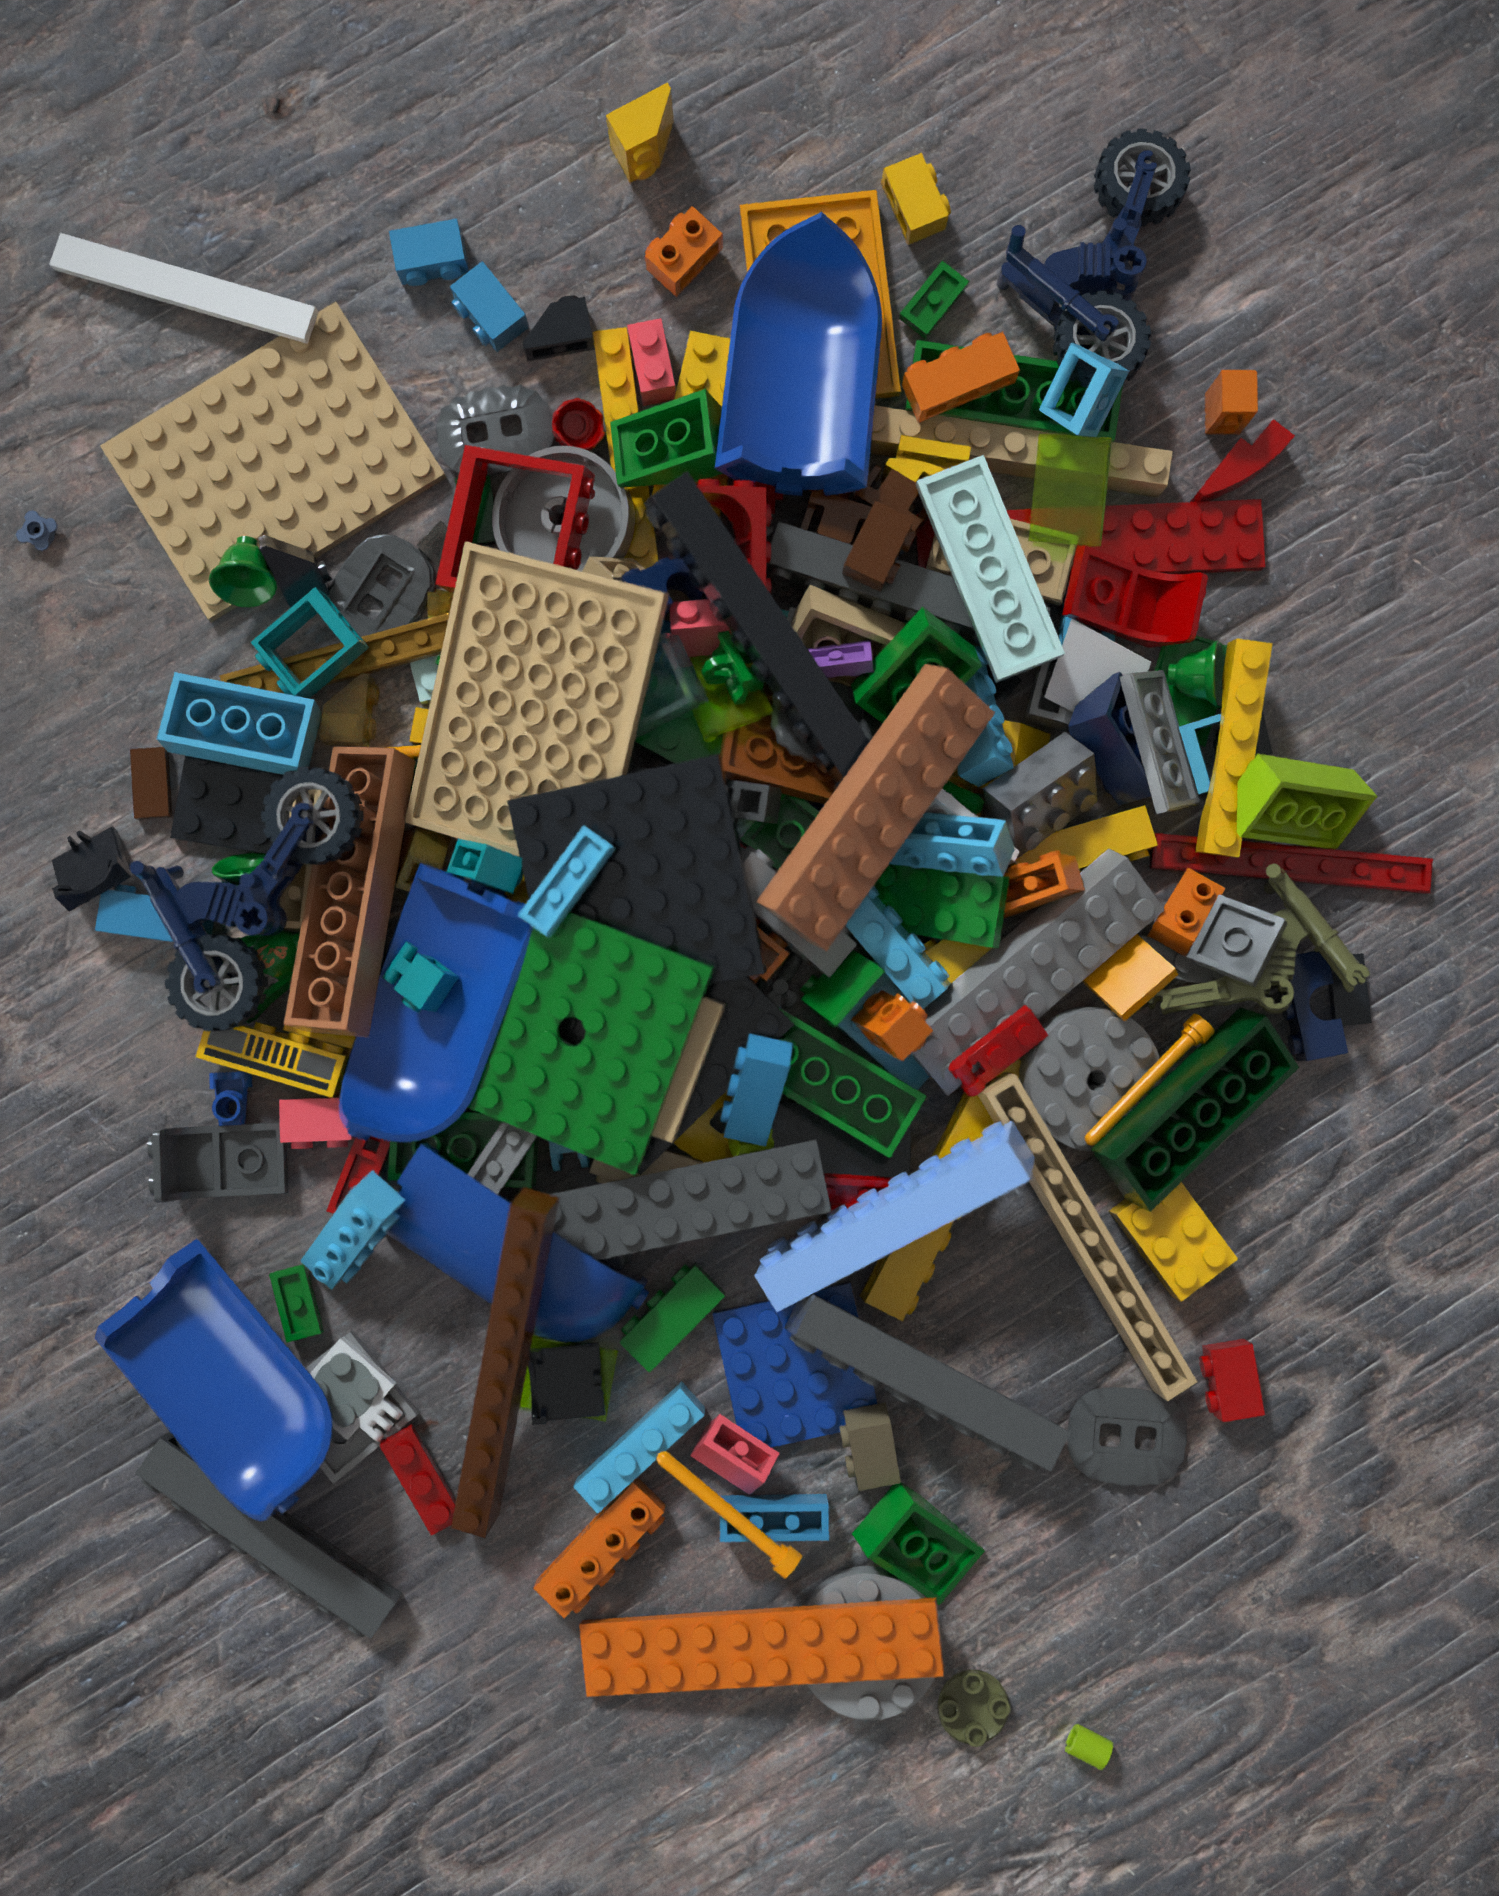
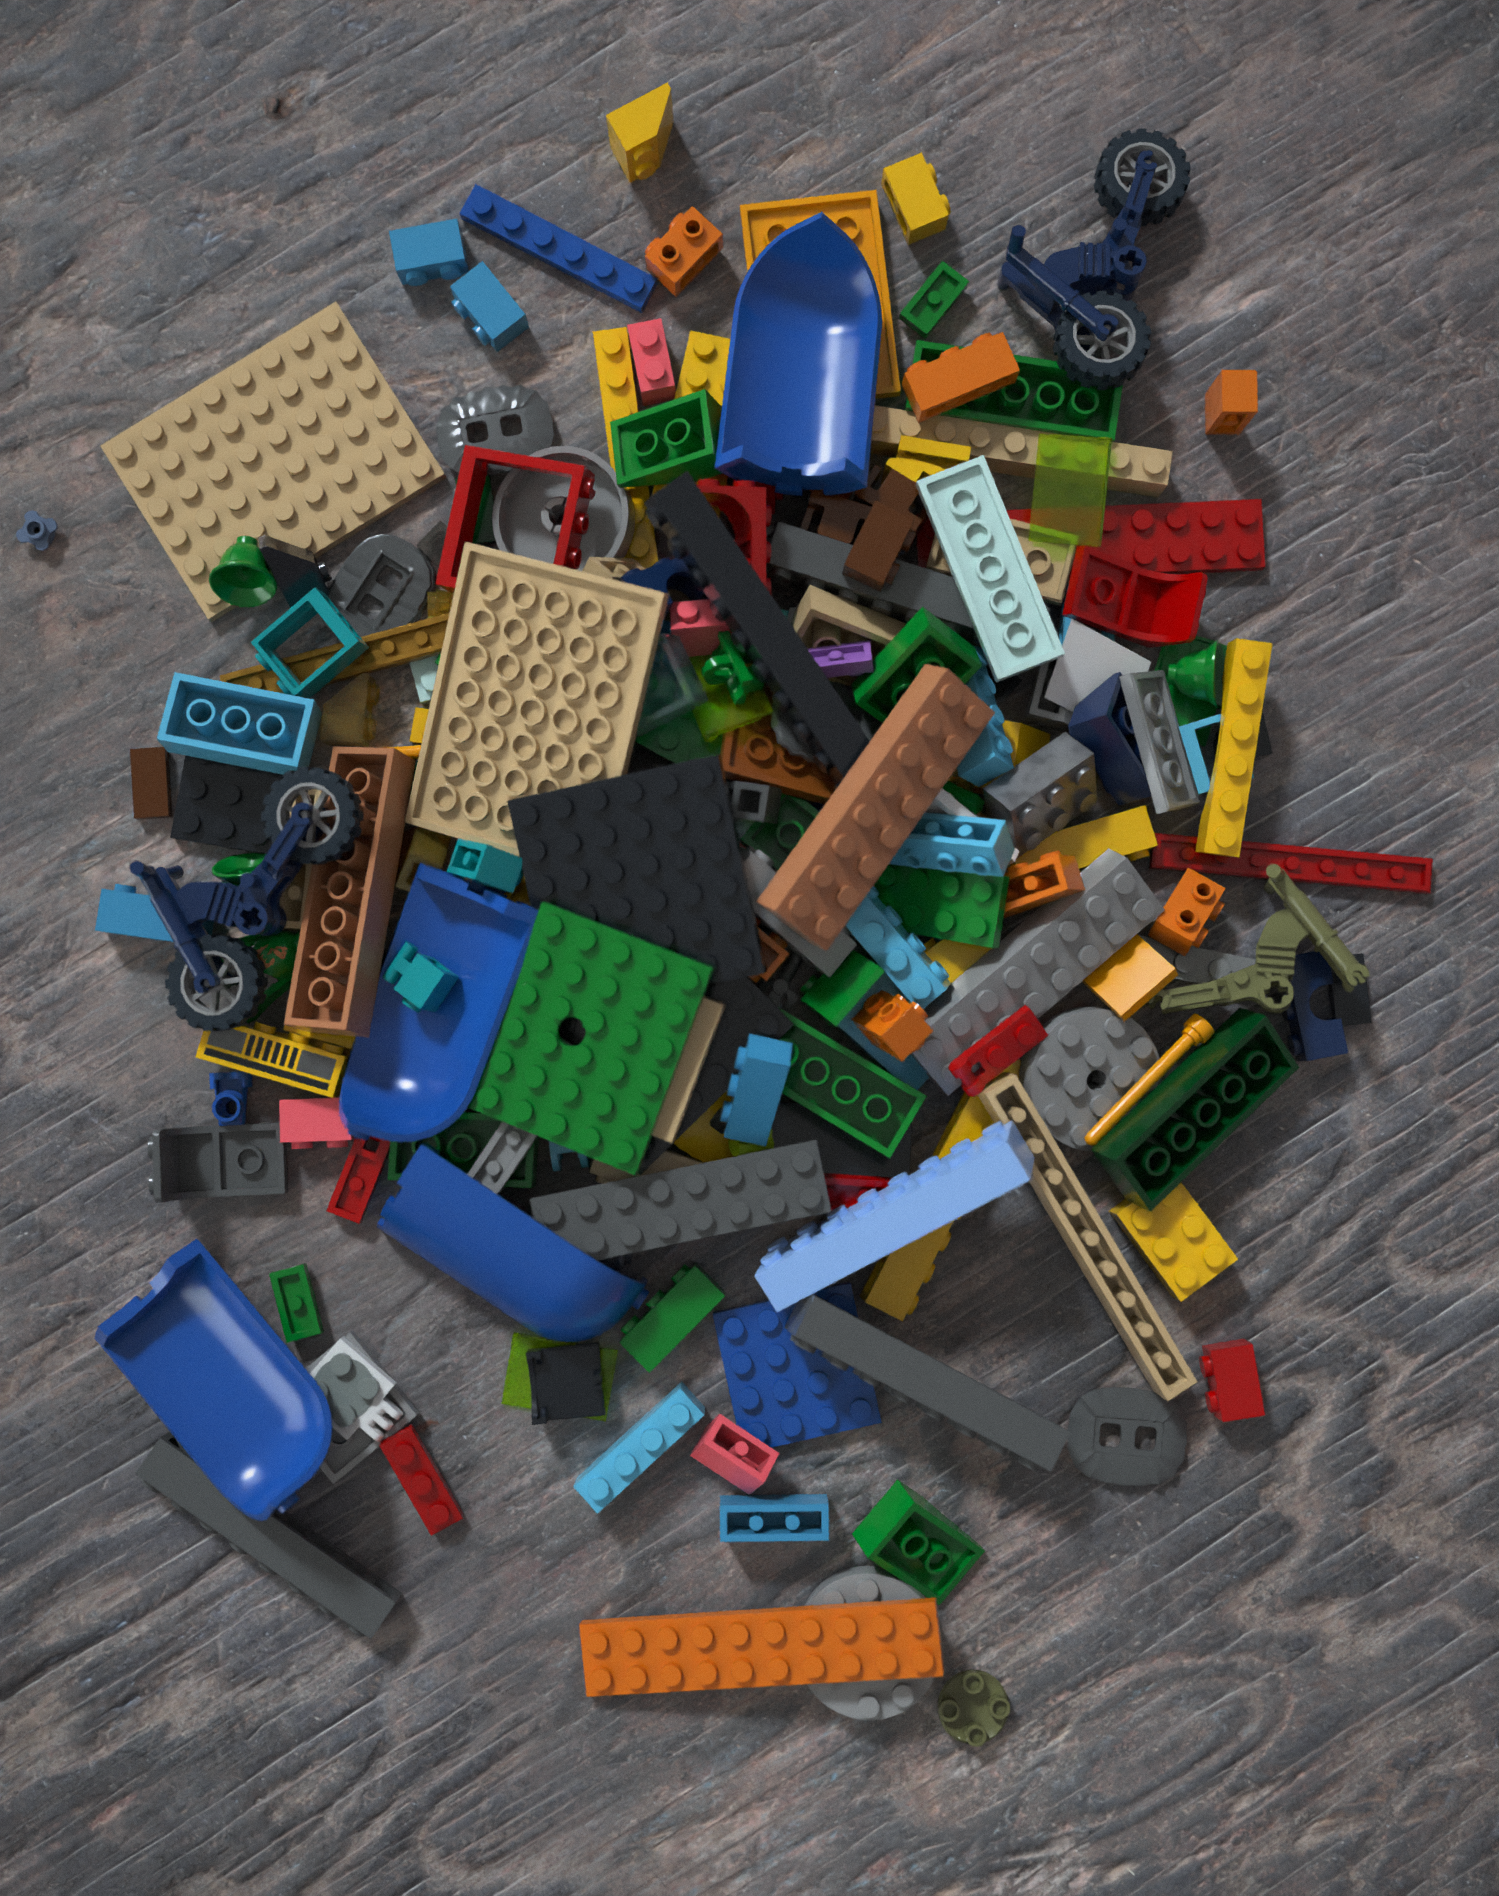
white tile [49,233,319,344] -> none
black piece [52,826,131,912] -> none
medium azure brick [300,1170,405,1290] -> none
reddish brown brick [451,1188,559,1538] -> none
medium azure tile [518,826,616,938] -> none
black slope [523,295,595,362] -> none
orange brick [533,1477,666,1619] -> none
red hair [552,398,605,451] -> none
light orange piece [657,1451,802,1579] -> none
dark tan brick [839,1402,901,1491] -> none
medium azure tile [1039,343,1129,437] -> none
lime piece [1065,1724,1113,1770] -> none
plate [1187,894,1287,988] -> none
red slope [1191,419,1295,502] -> none
lime slope [1237,754,1378,850] -> none
none -> blue plate [459,184,658,313]

